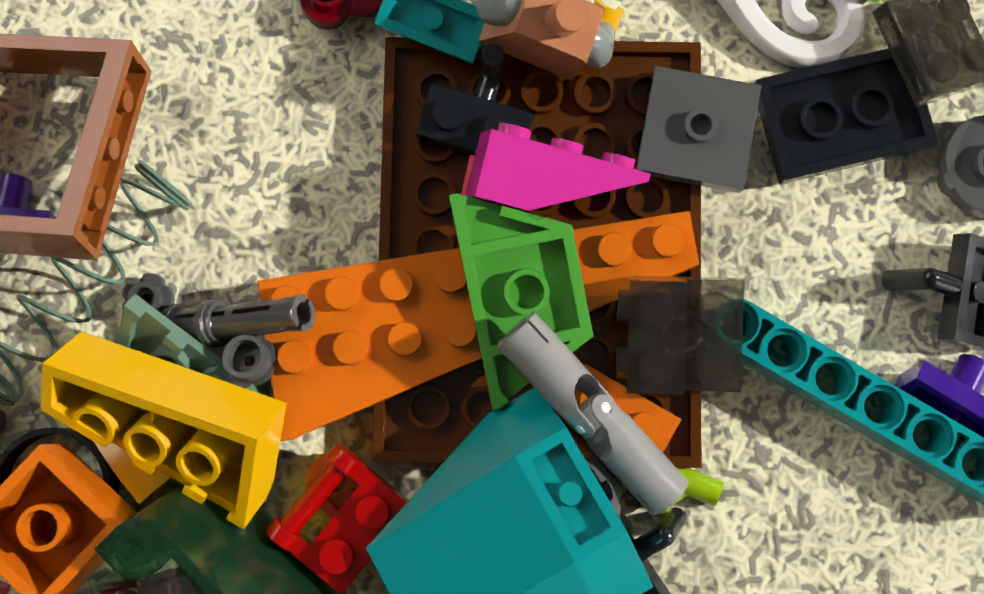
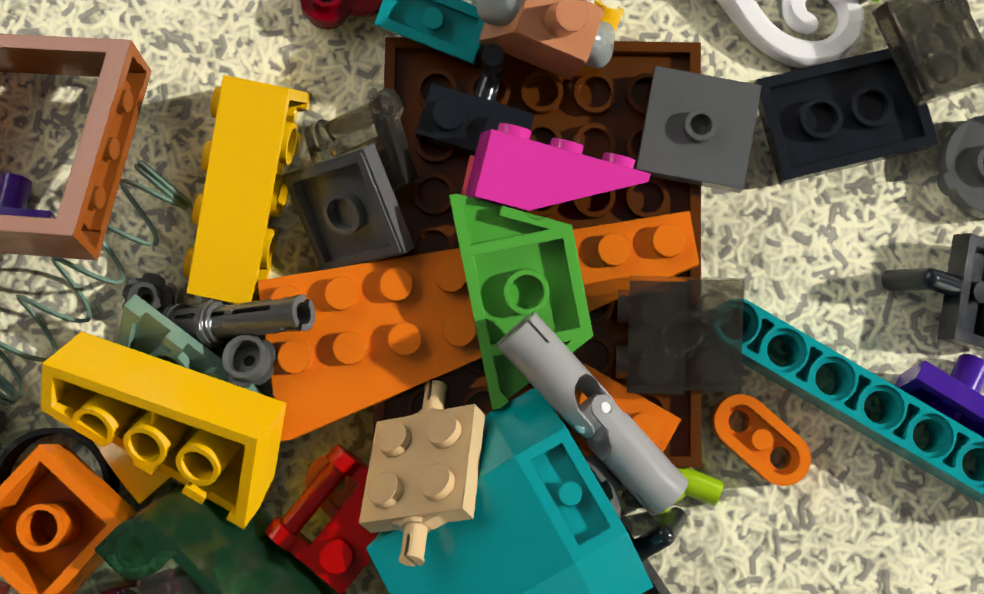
none -> yellow wedge [183,75,312,304]
none -> dark grey plate [282,143,415,270]
none -> clear smoke plate [304,88,420,192]
none -> tan plate [359,380,485,567]
none -> orange plate [710,394,811,486]

